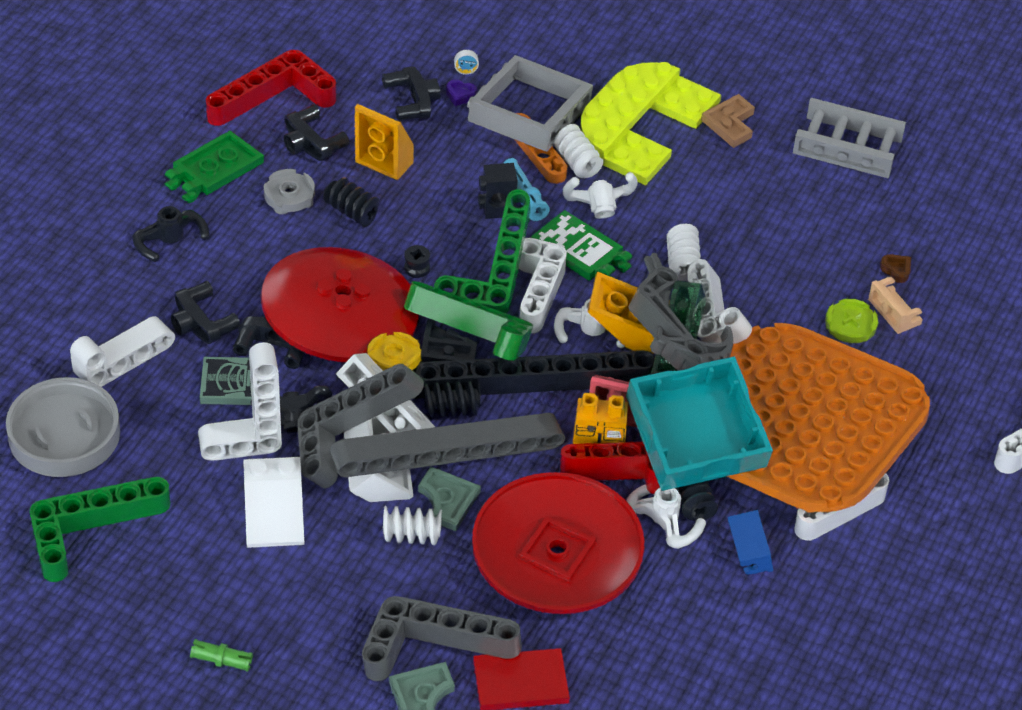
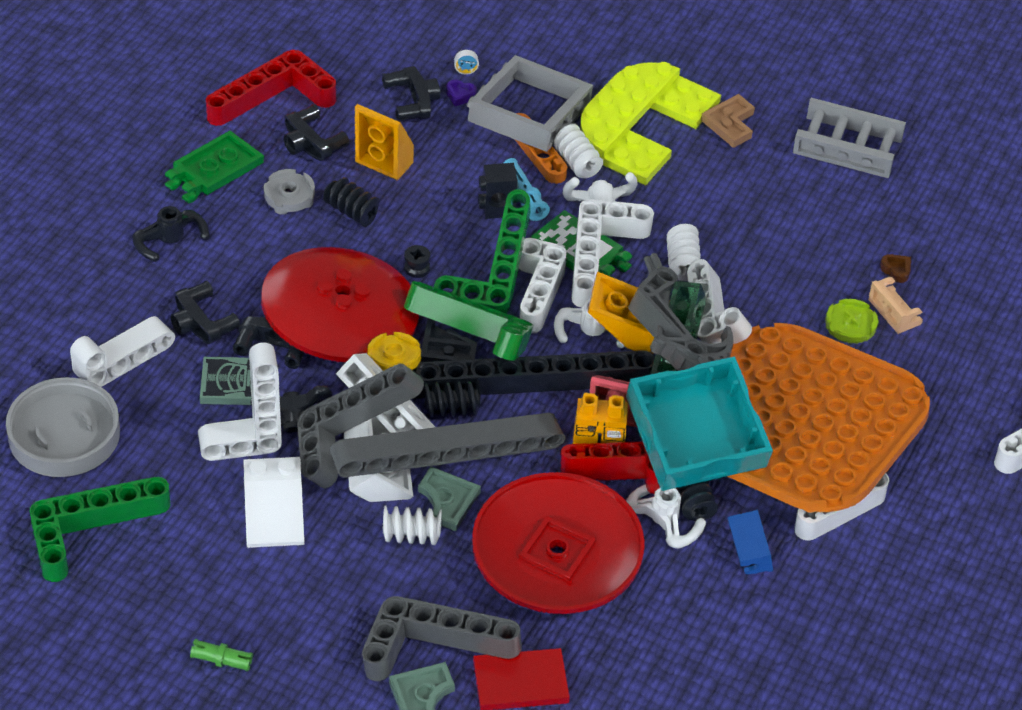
none -> white beam [572,199,654,308]

